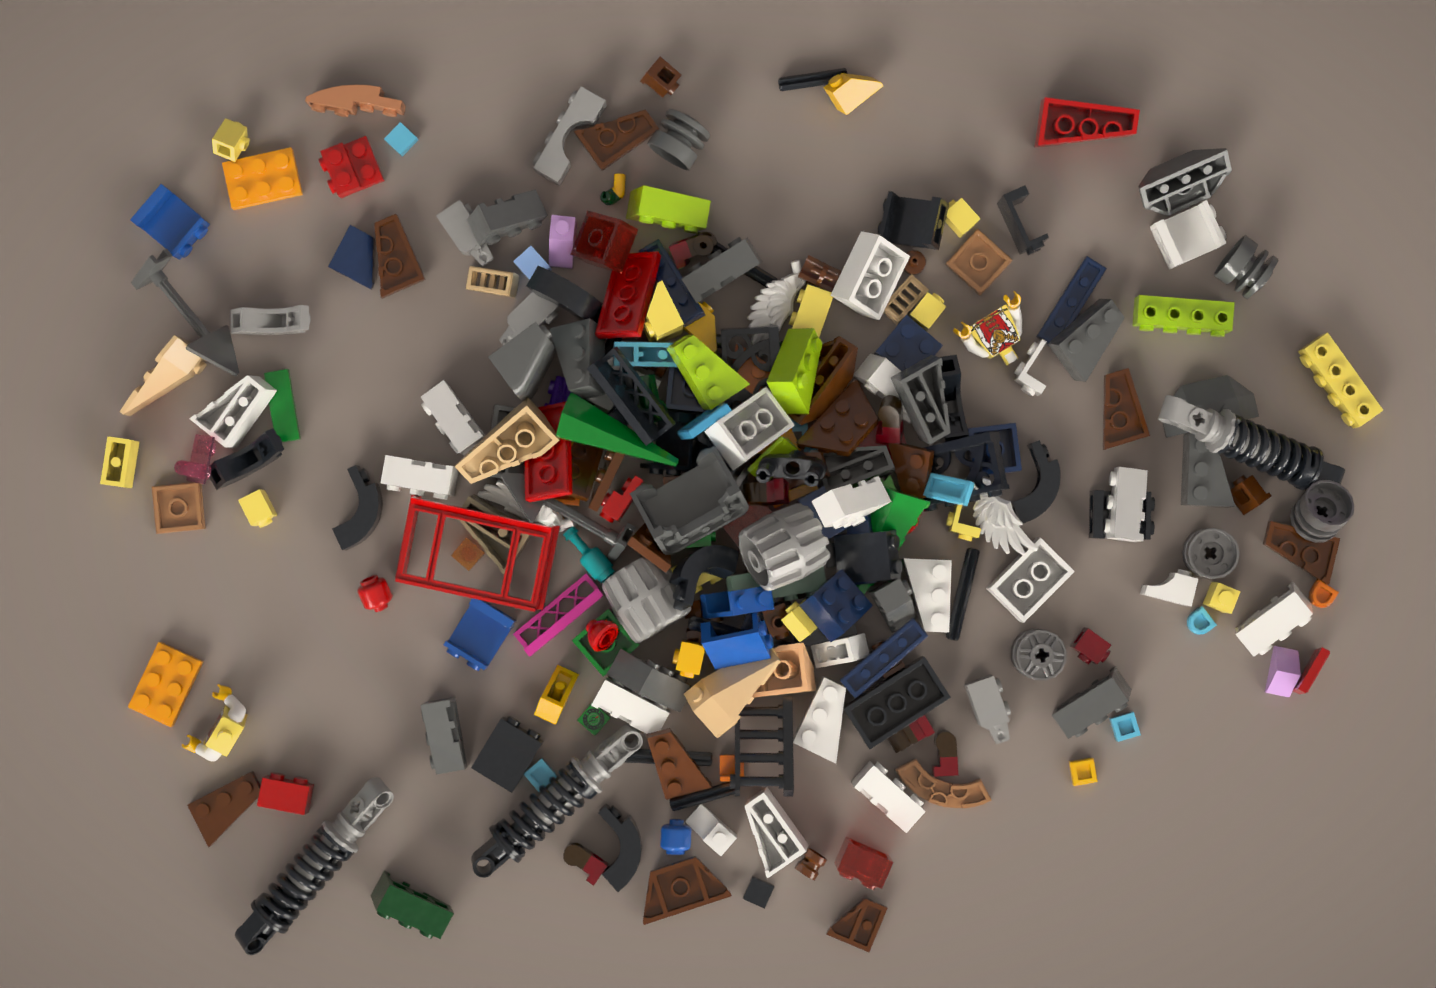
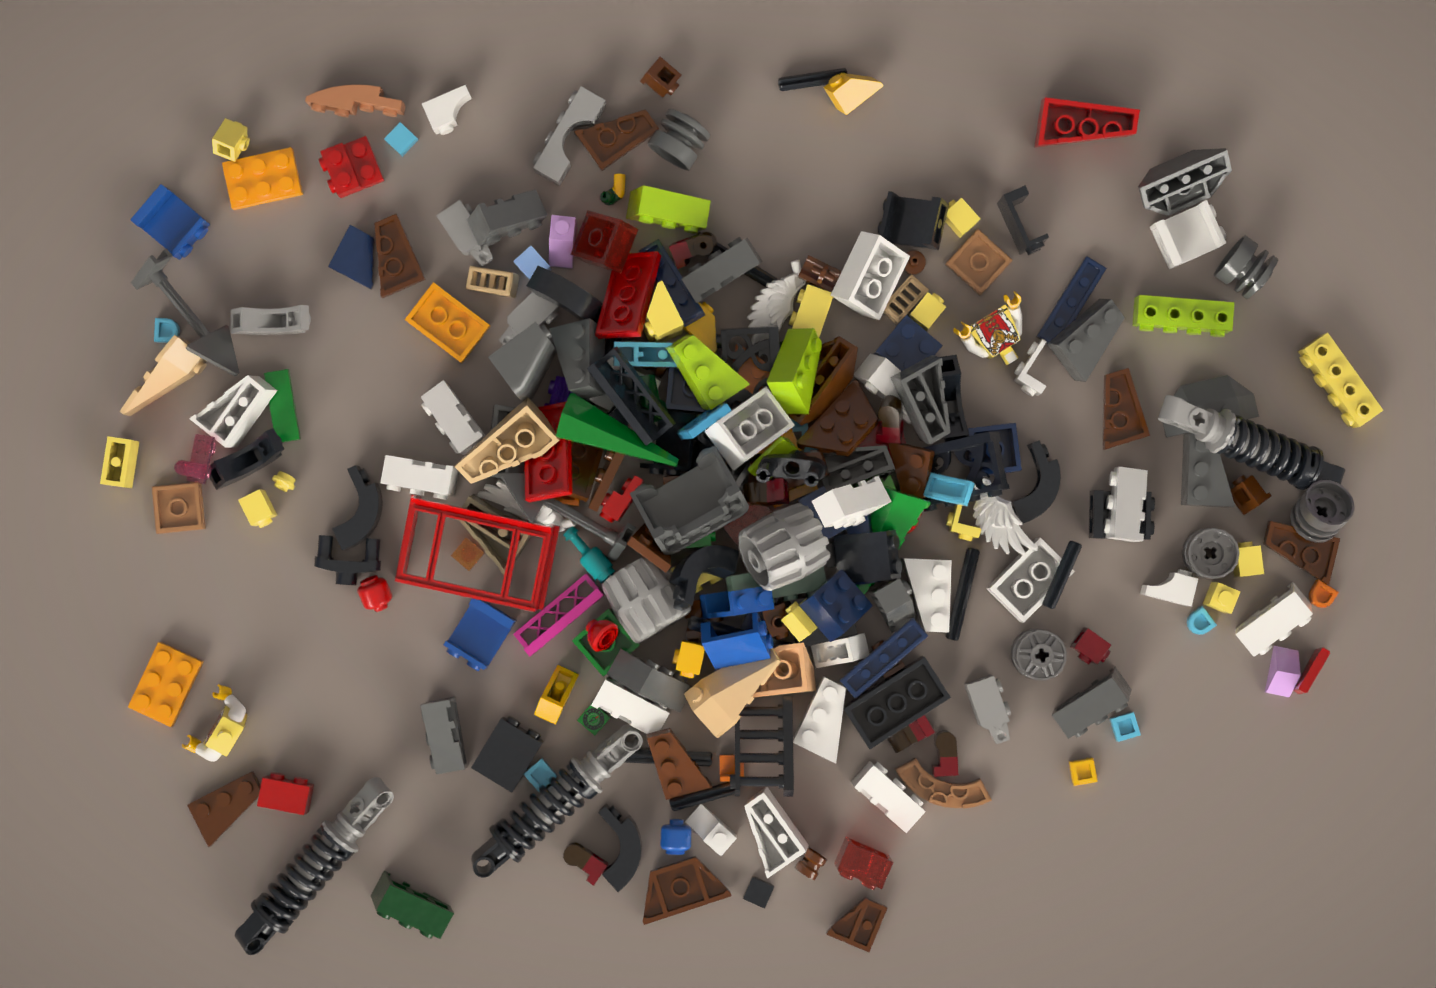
none -> medium azure tile [154,318,180,343]
none -> light yellow plate [272,471,296,492]
none -> black connector [314,535,381,585]
none -> light orange plate [404,282,491,363]
none -> white arch [422,85,472,135]
none -> black axle [1042,541,1082,609]
none -> light yellow brick [1233,541,1264,577]

